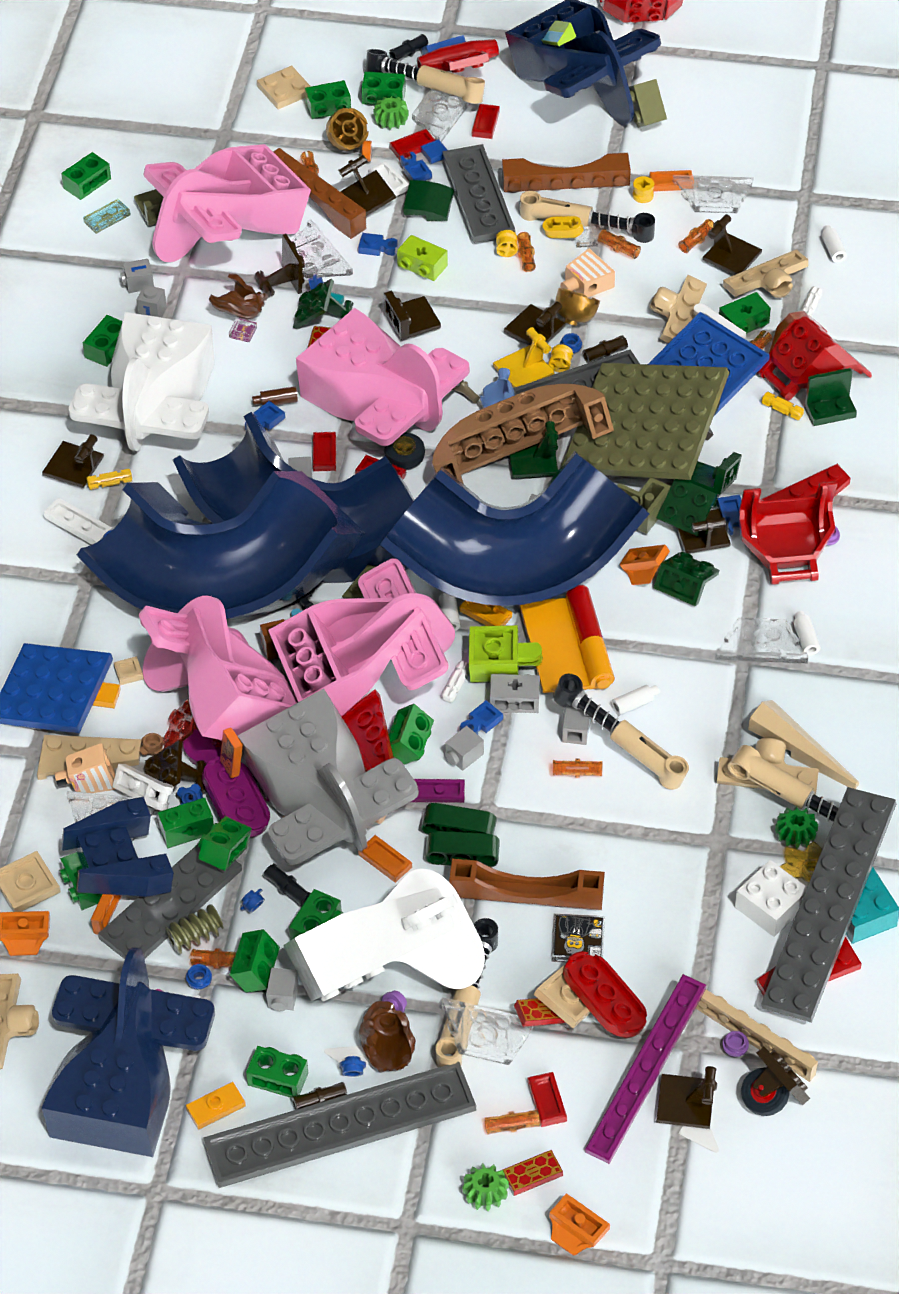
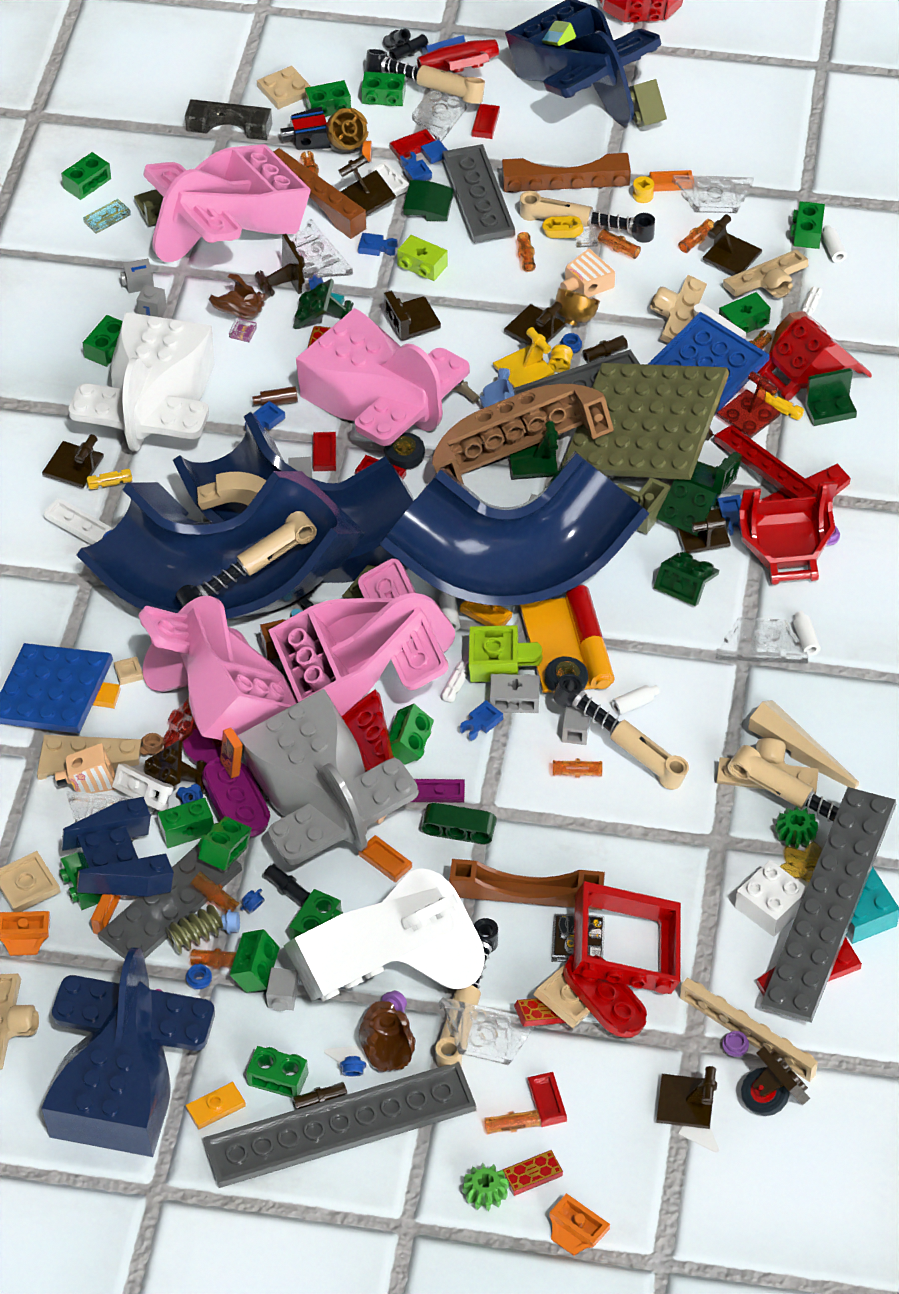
bright green gear [373,96,409,130] -> none
dark green beam [425,831,500,867] -> none
light grey brick [445,726,484,771] -> none
yellow wheel [496,230,518,257] -> none
magenta tile [585,974,706,1164] -> none
orange slope [620,544,670,585] -> none
none -> tan piece [175,511,317,608]
none -> clear smoke arch [185,99,272,141]
none -> clear orange pin [190,871,240,912]
none -> tan arch [197,472,266,510]
none -> light blue plate [222,909,240,935]
none -> black torso [280,106,331,150]
none -> black pin [383,28,411,48]
none -> black wheel [545,656,588,692]
none -> red piece [573,881,681,994]
none -> red plate [714,425,817,498]
none -> clear red plate [717,371,781,439]
none -> green brick [790,201,825,249]

